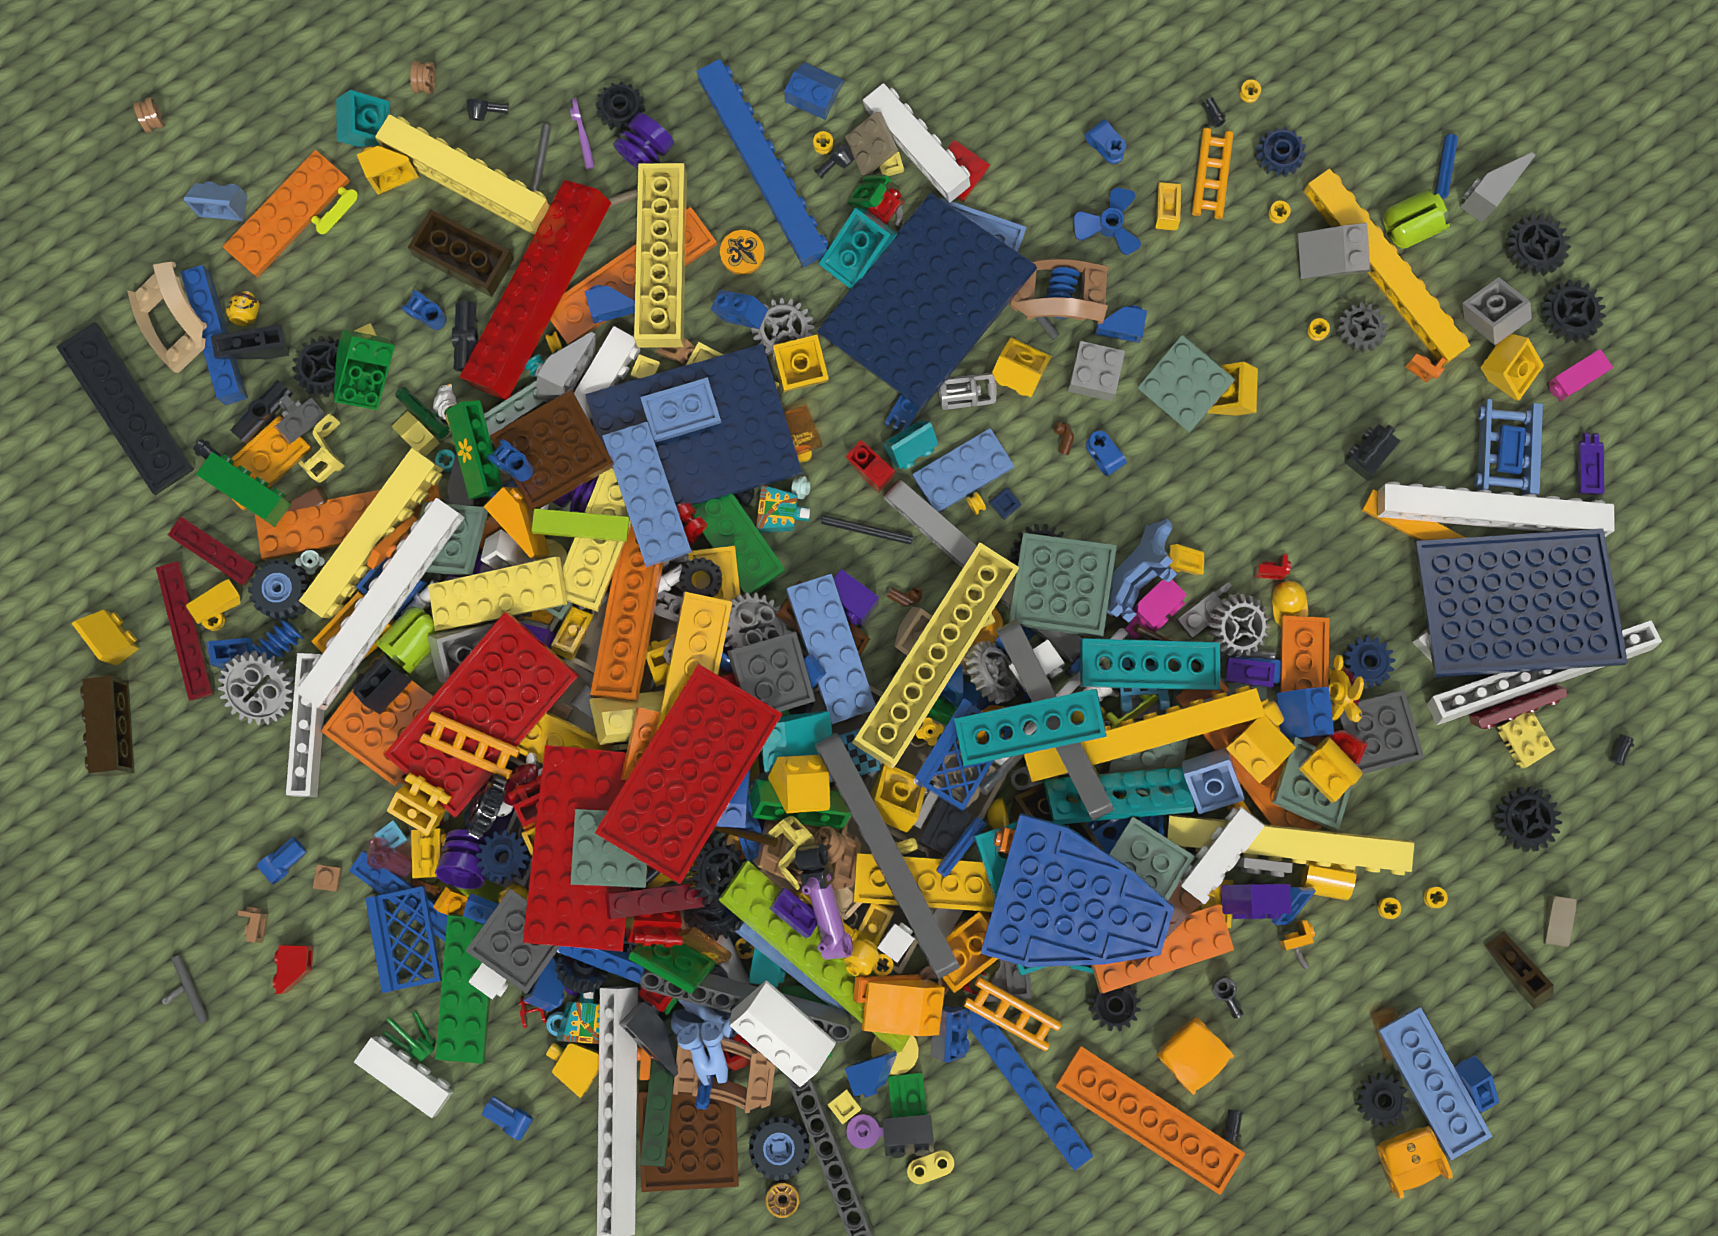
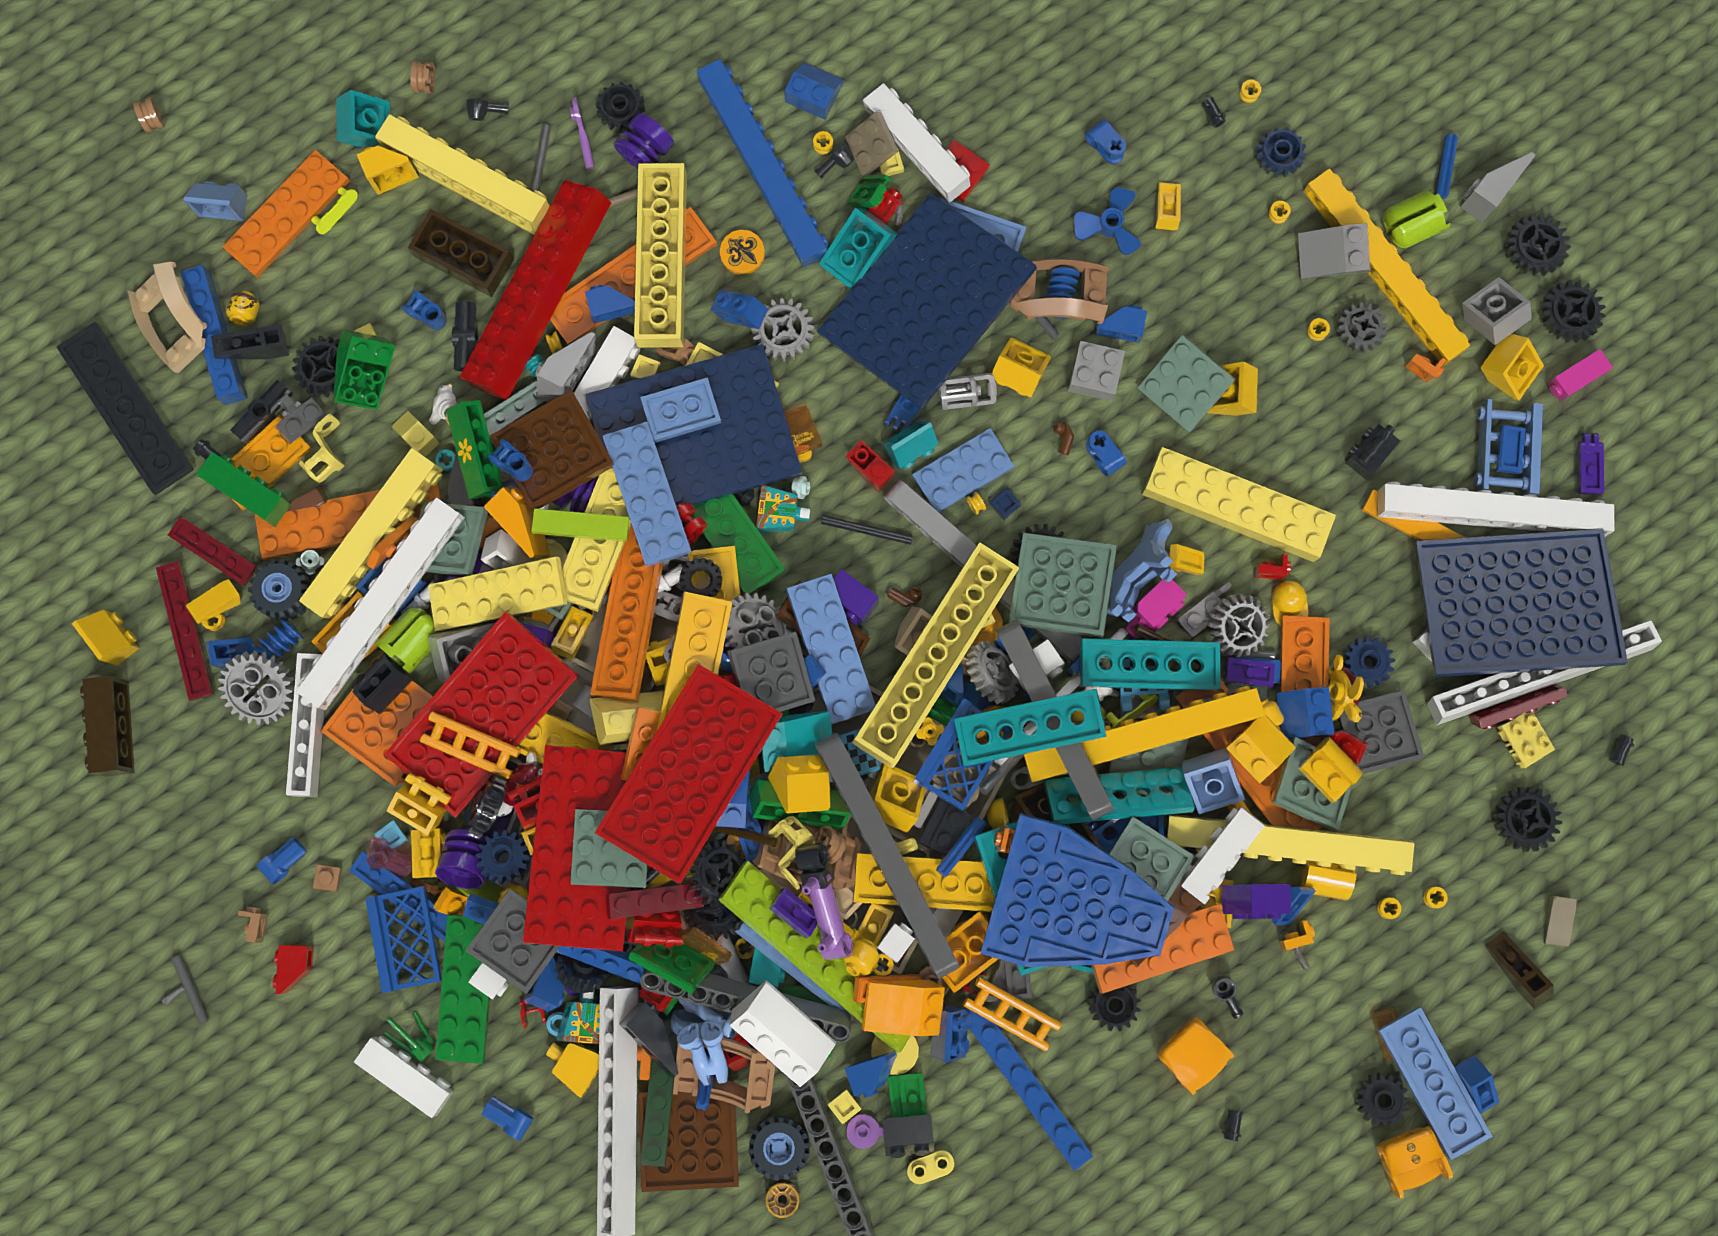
dark green pin [395,387,450,439] -> none
yellow slope [773,335,829,393] -> none
orange plate [1055,1046,1245,1195] -> none
light orange bar [1192,128,1234,219] -> none
light grey plate [1235,857,1293,877] -> none
none -> light yellow brick [1142,447,1336,562]

